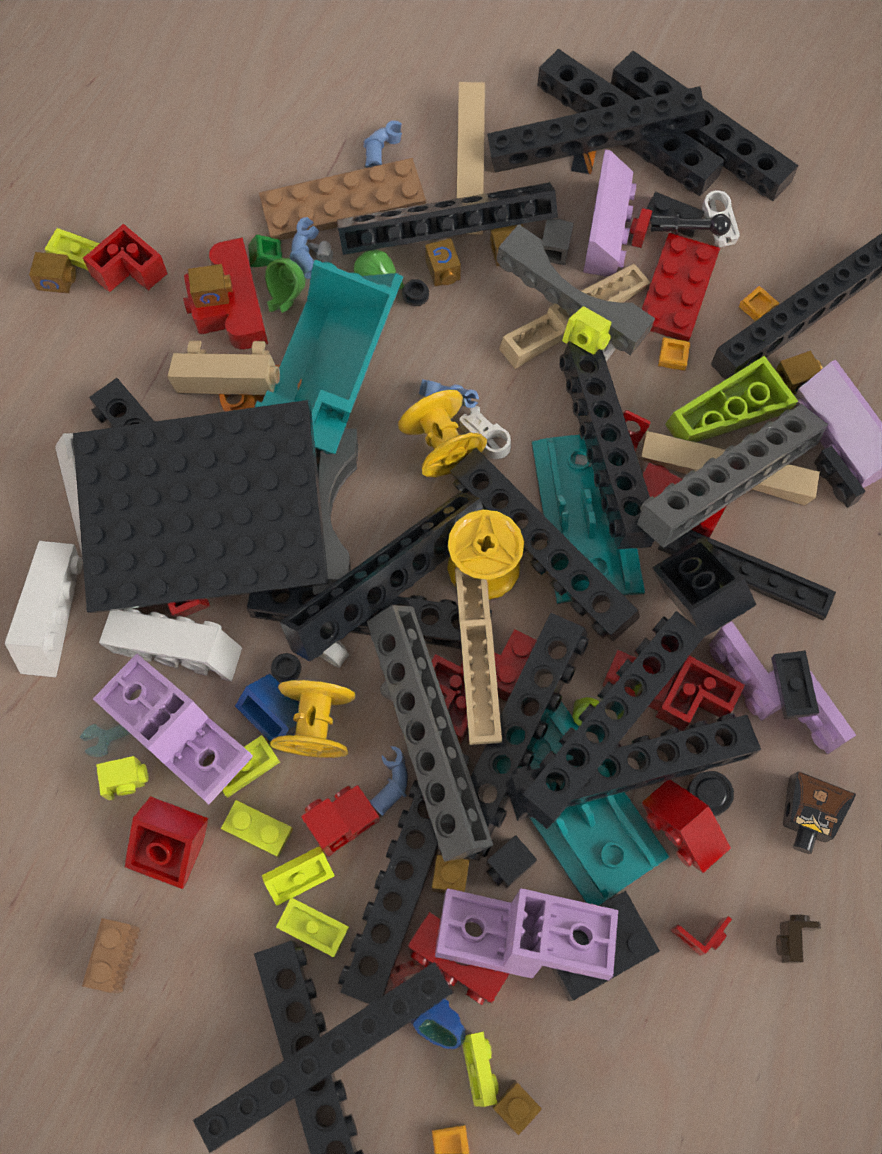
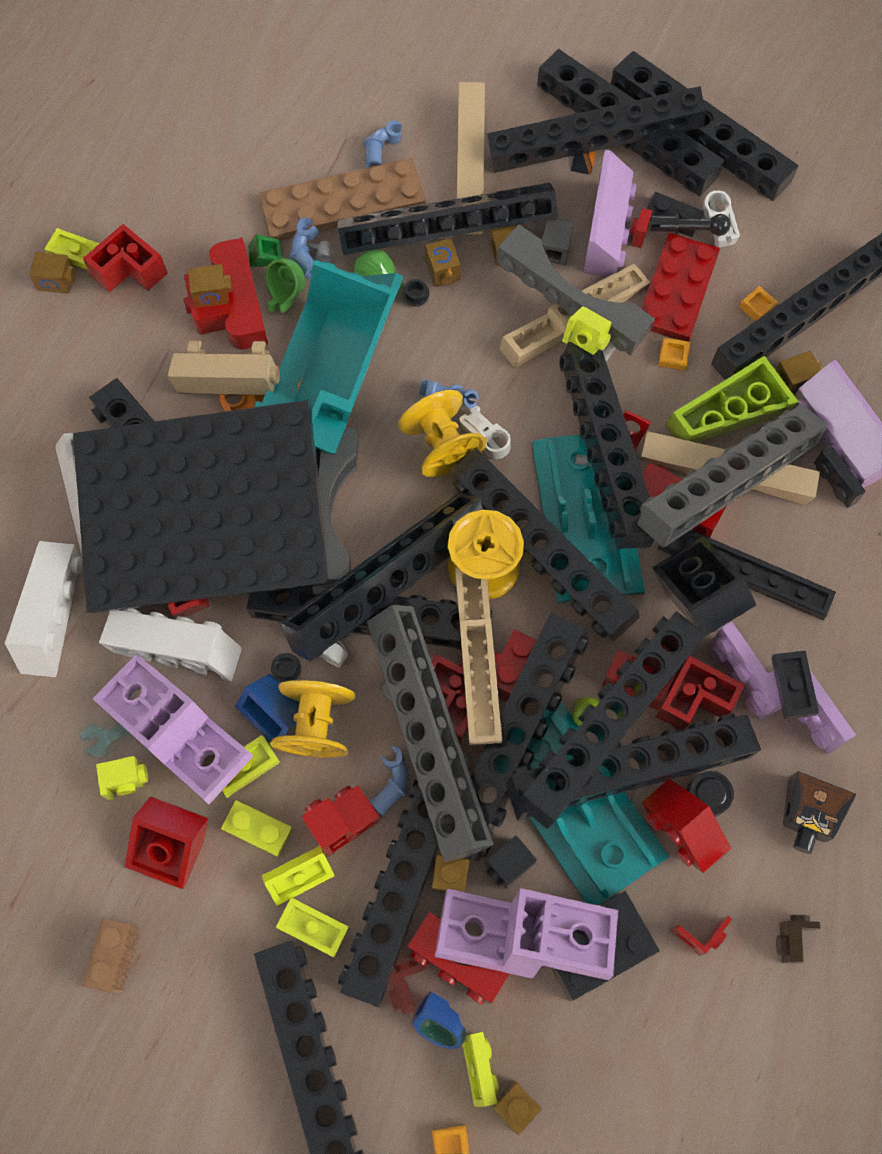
black brick [193,962,454,1153] -> none

